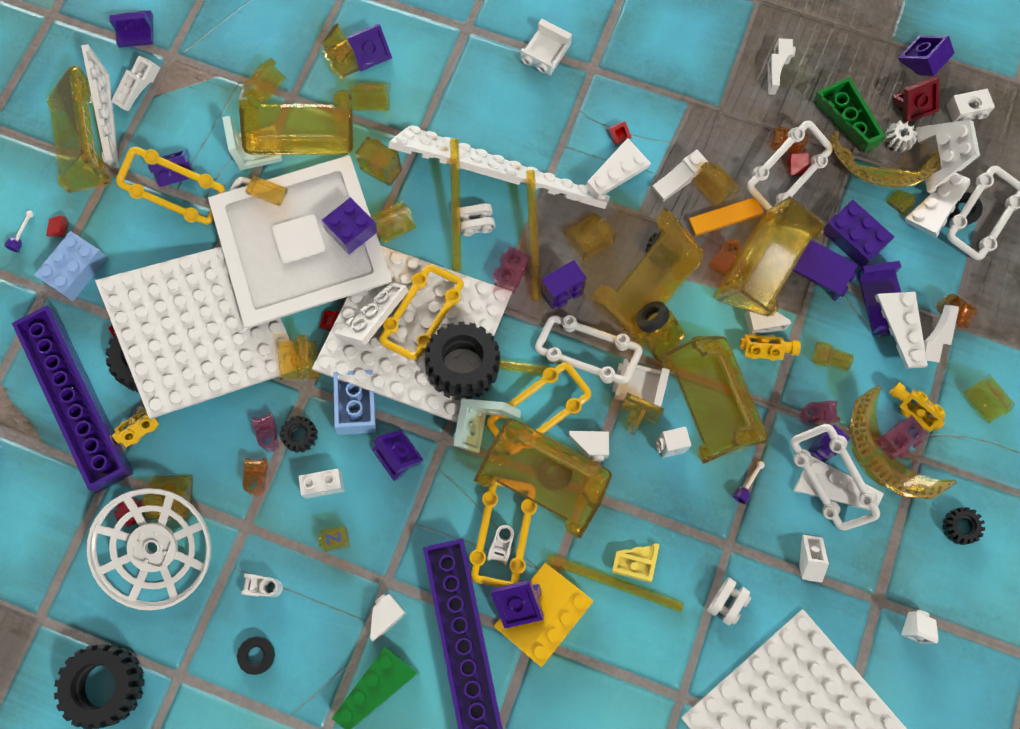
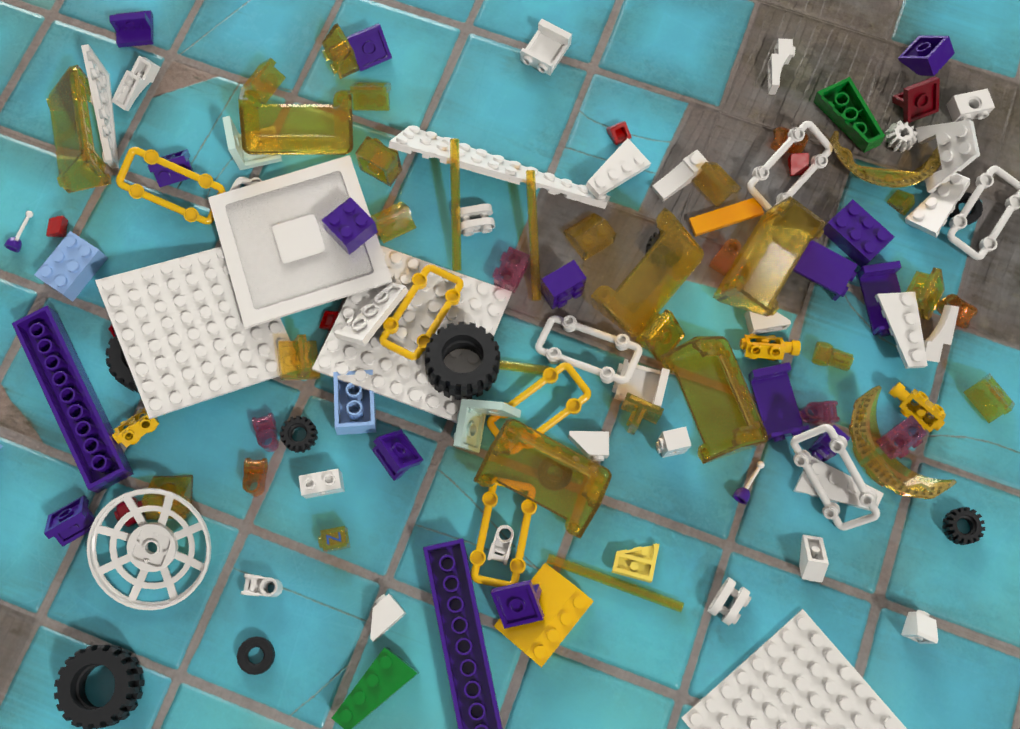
clear yellow tile [245,176,288,206] -> none
black tyre [635,301,670,333] -> none
none -> dark purple bracket [44,495,96,547]
none -> dark purple panel [748,362,810,442]
none -> clear yellow bracket [906,267,945,320]

